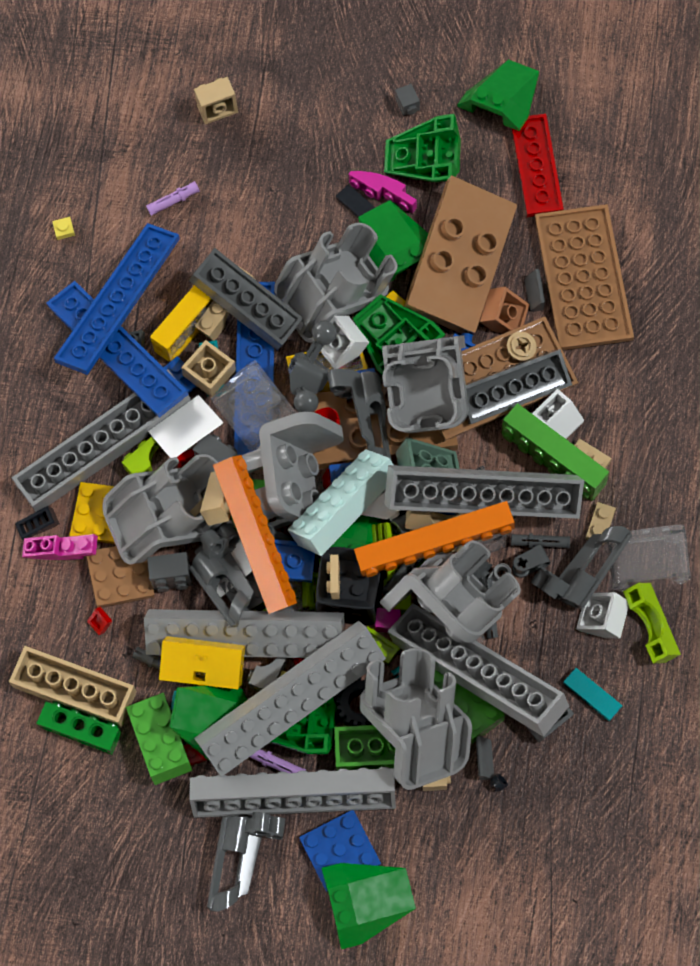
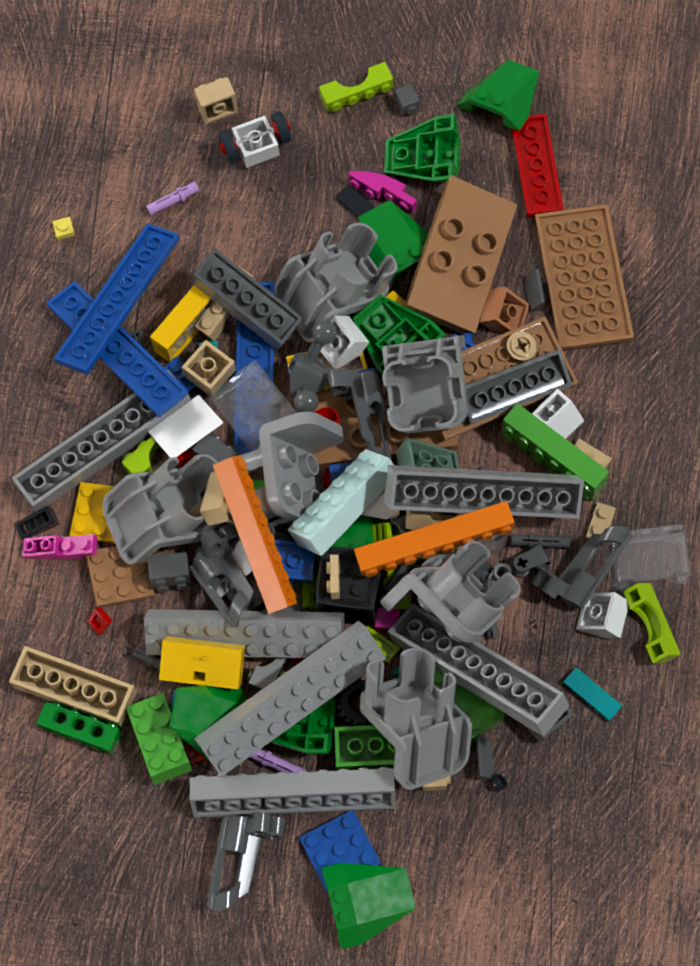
none -> white brick [219,111,291,168]
none -> lime arch [319,62,393,113]

